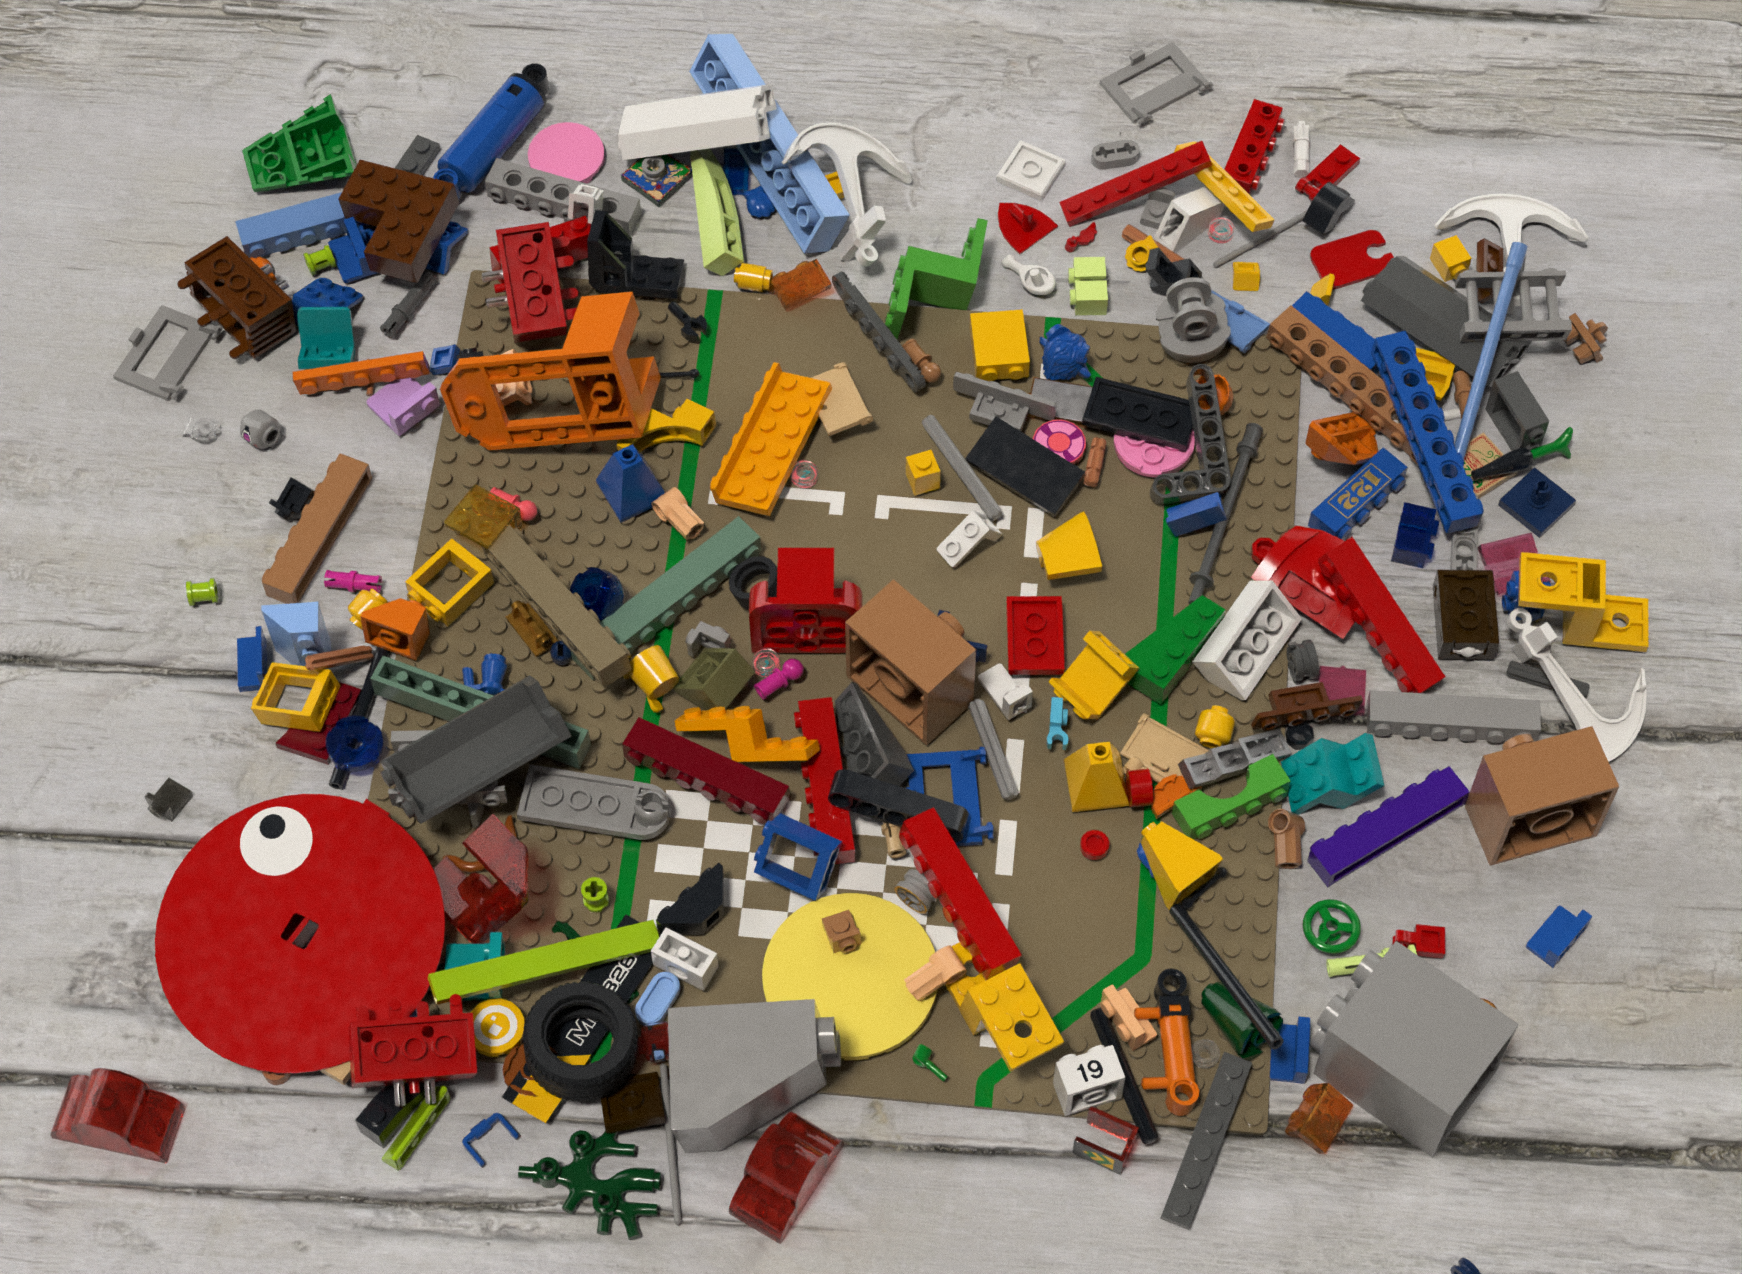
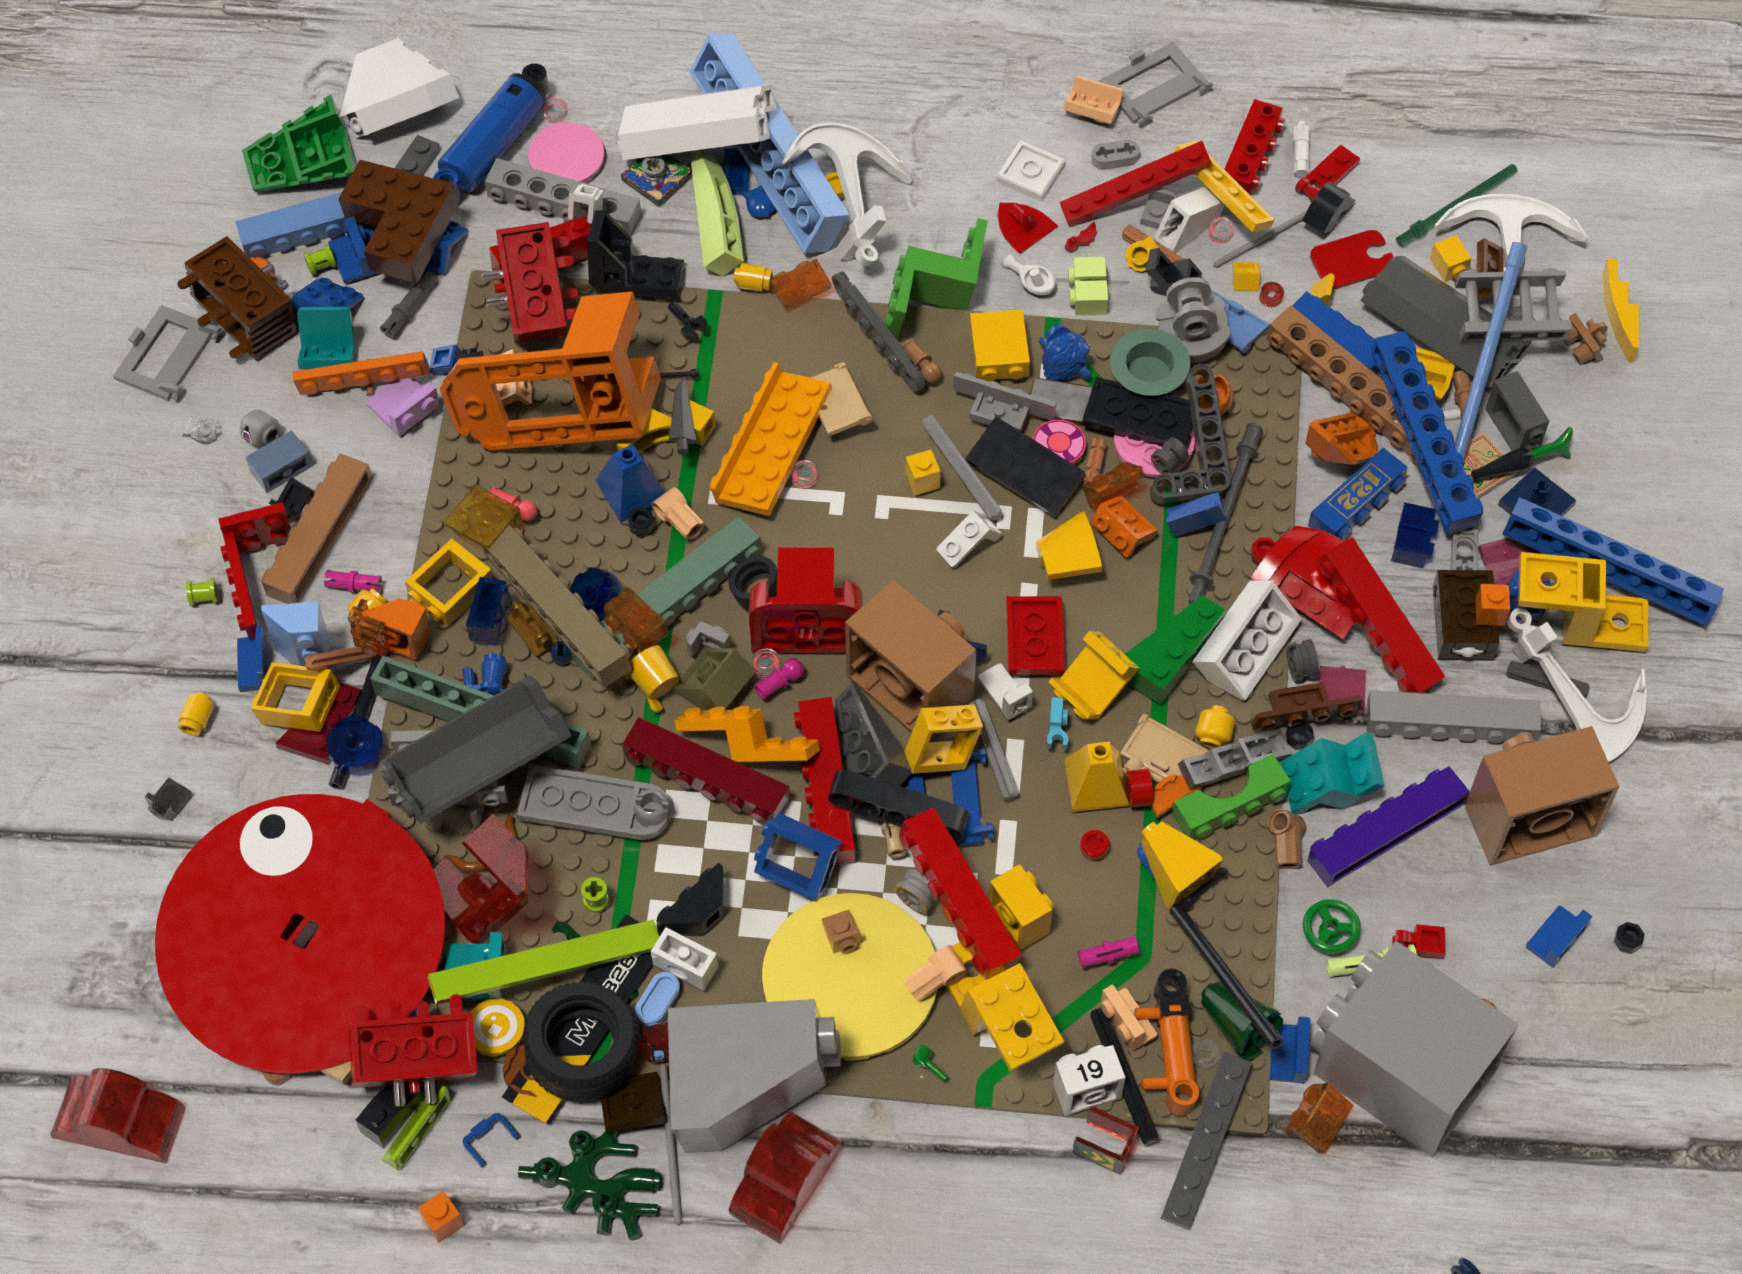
none -> yellow brick [178,692,215,736]
none -> red bracket [218,502,291,640]
none -> sand blue panel [245,430,313,493]
none -> white panel [339,38,459,138]
none -> clear orange bracket [348,598,390,656]
none -> orange brick [418,1191,464,1243]
none -> clear blue piece [466,577,510,645]
none -> clear tile [542,97,568,123]
none -> clear orange brick [604,587,668,652]
none -> black tile [627,507,655,536]
none -> dark grey bar [669,376,696,455]
none -> yellow window [904,704,983,774]
none -> yellow brick [989,864,1053,950]
none -> light nougat bracket [1063,76,1123,124]
none -> dark pink pin [1077,936,1139,969]
none -> clear orange bracket [1082,462,1145,509]
none -> orange bracket [1091,495,1158,558]
none -> sand green hose [1110,329,1190,395]
none -> flat silver wheel [1151,437,1189,474]
none -> clear red bush [1259,282,1284,308]
none -> clear green bar [1396,164,1518,246]
none -> orange brick [1475,584,1510,626]
none -> blue brick [1502,497,1724,626]
none -> yellow slope [1603,258,1639,363]
none -> black tile [1614,922,1645,953]

